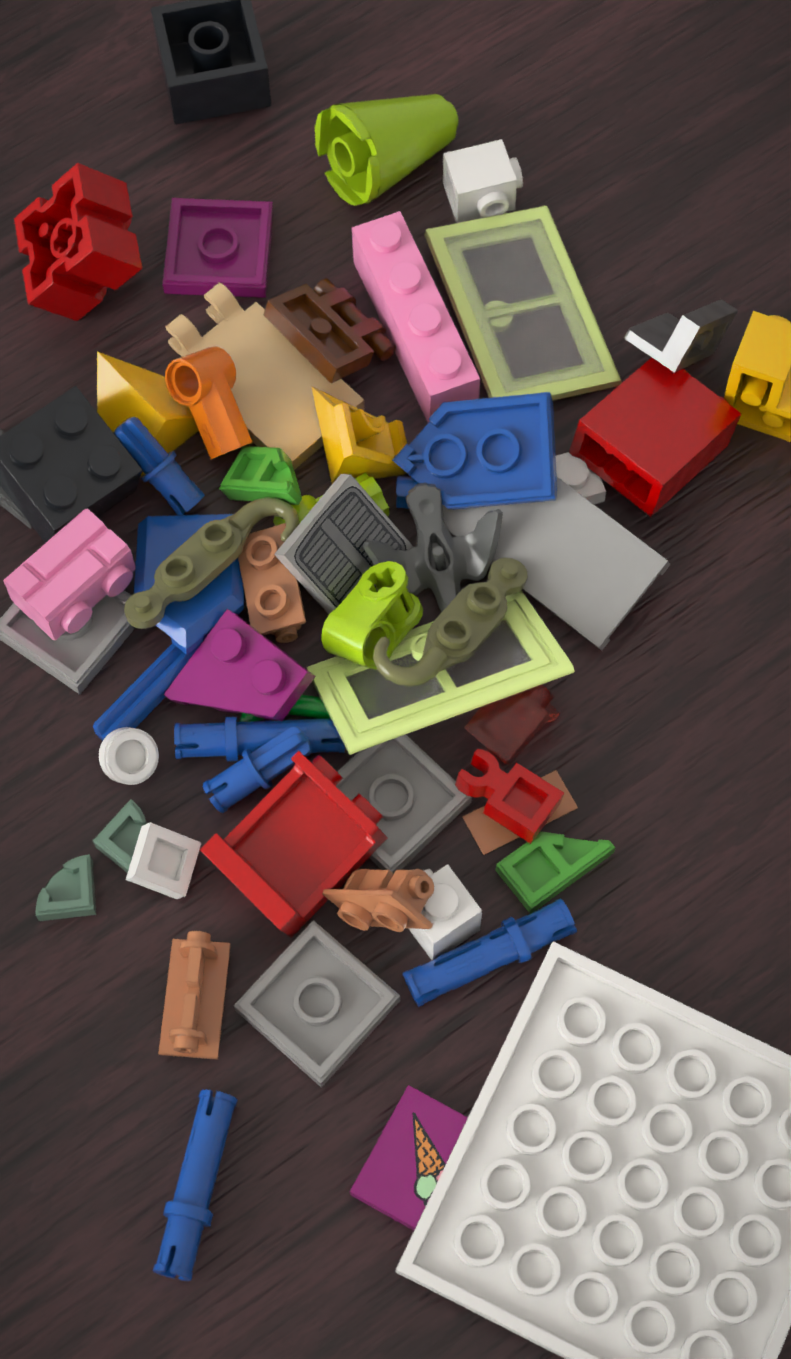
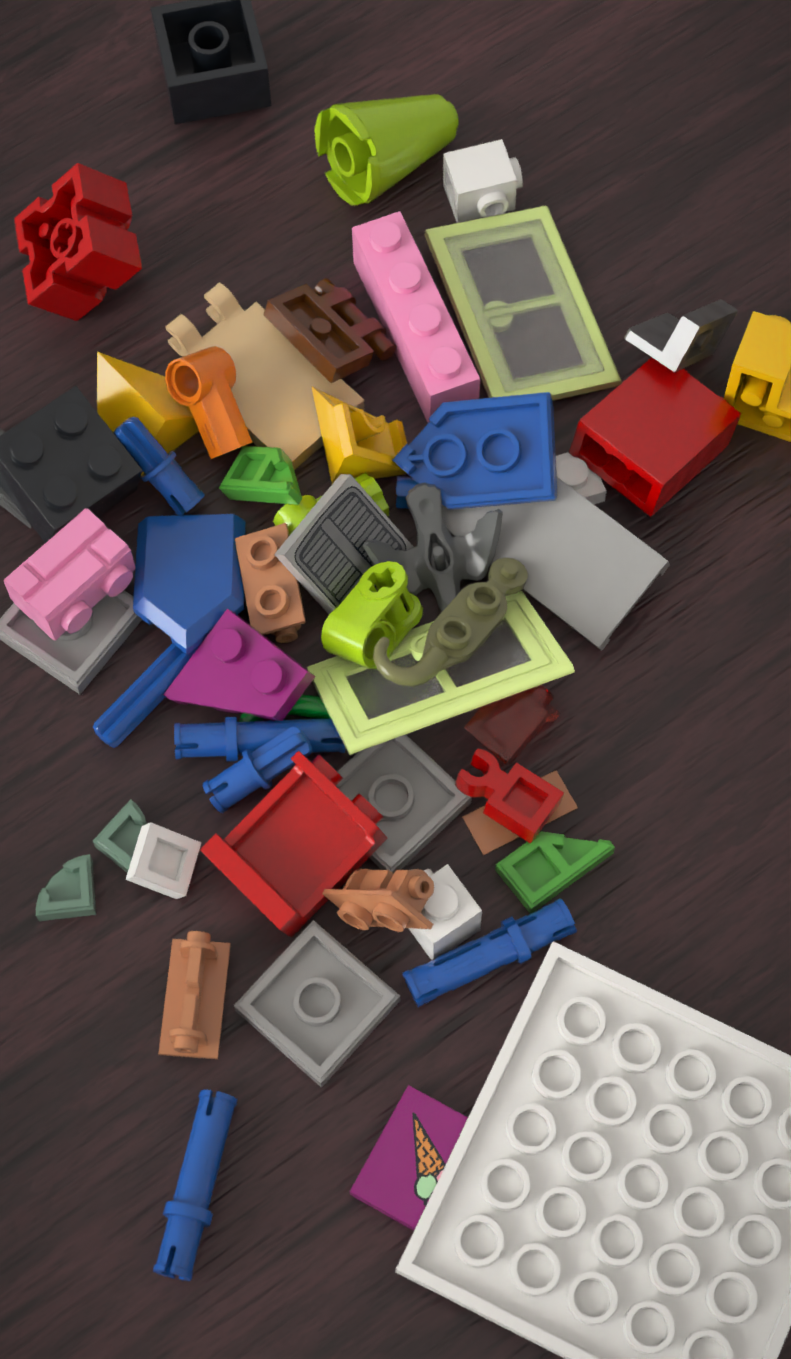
white tile [99,727,159,785] -> none
olive piece [124,497,300,629] -> none
magenta tile [163,198,274,298] -> none

